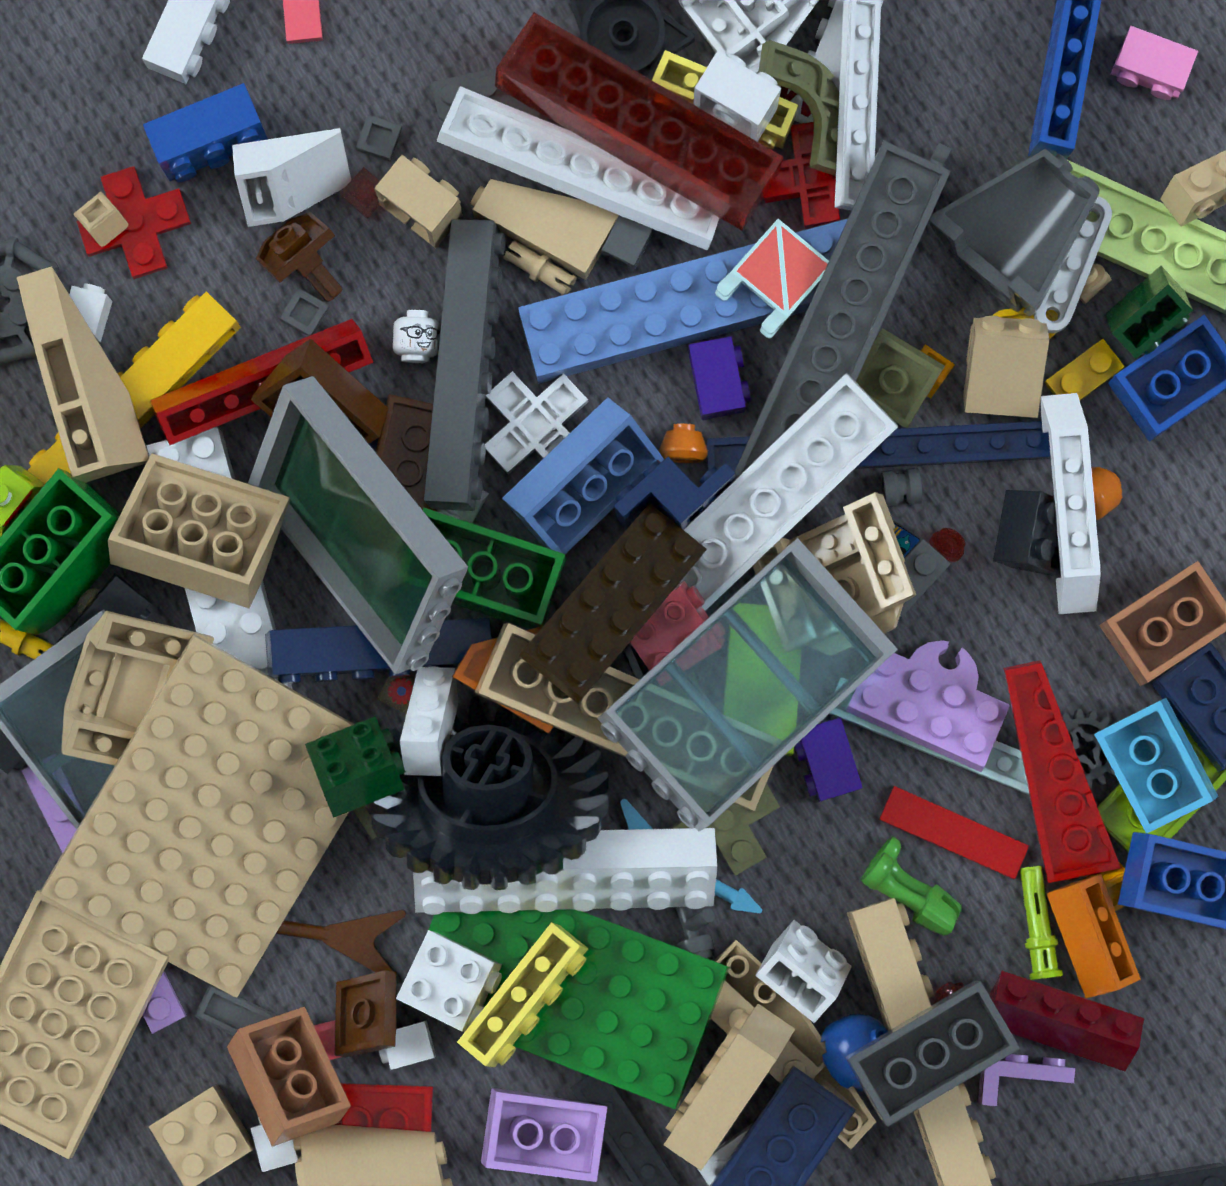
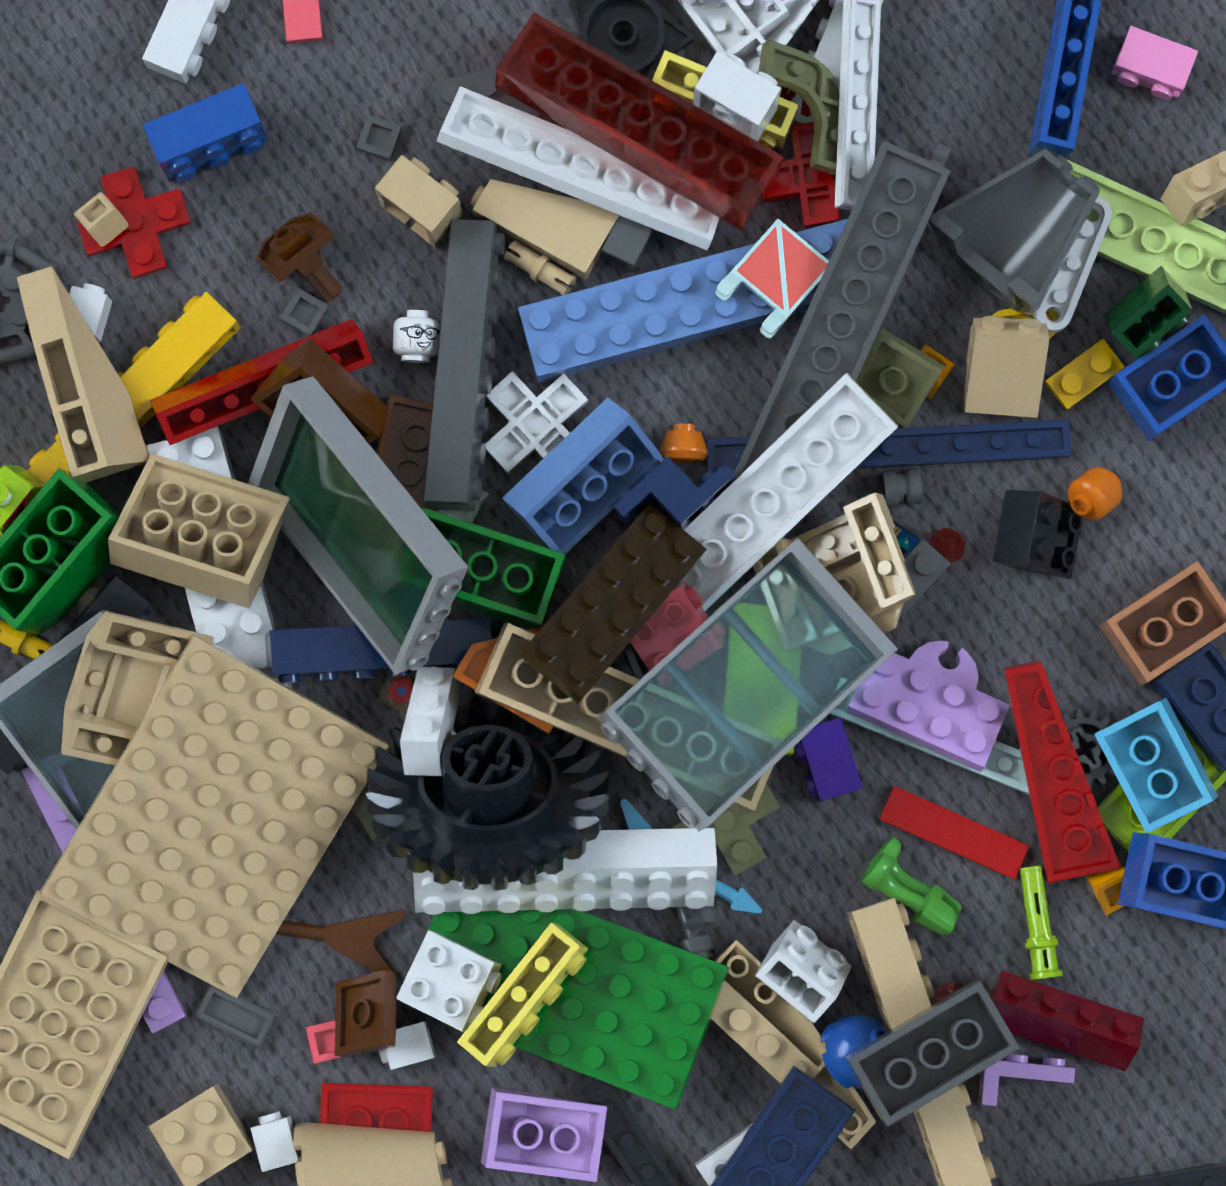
nougat brick [227,1007,351,1147] -> none
white slope [232,128,352,227] -> none
dark green brick [305,717,406,818] -> none
clear red plate [340,167,380,219] -> none
tan brick [664,1004,795,1171] -> none
dark purple brick [688,336,751,420] -> none
white slope [1040,393,1101,614] -> none
orange brick [1046,874,1141,999] -> none
tan plate [1079,264,1112,304] -> none

